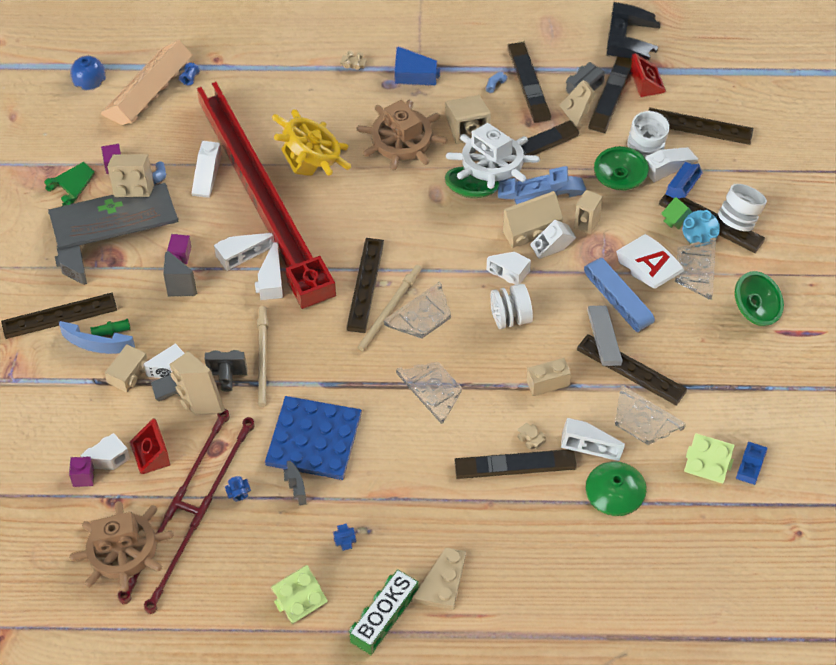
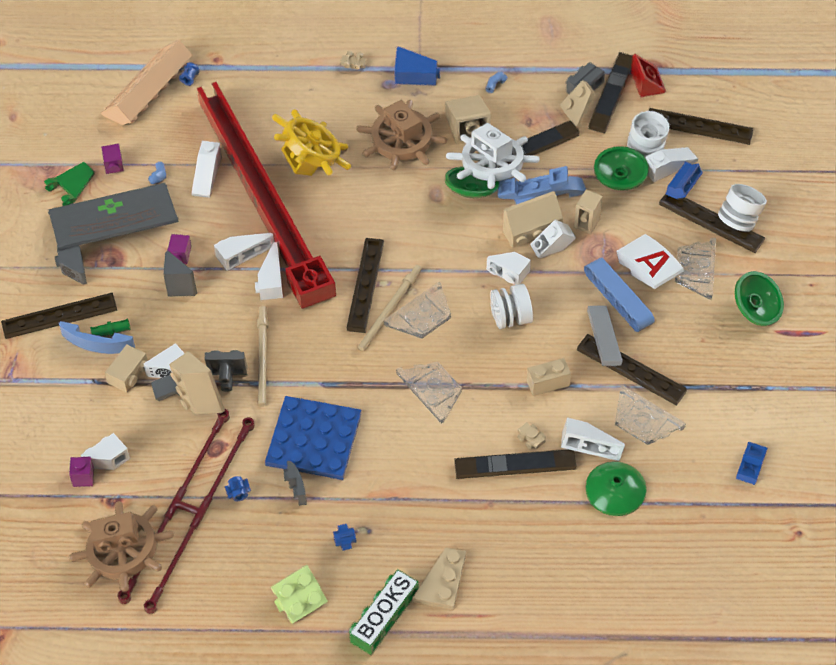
blue cylinder [71,56,106,90] -> none
tan brick [108,154,154,197] -> none
red slope [130,418,170,474] -> none
tile [508,41,551,123] -> none
black wedge [606,2,661,60] -> none
bright green brick [661,197,692,230] -> none
medium azure dish [682,210,720,247] -> none
yellowish green piece [684,433,735,483] -> none

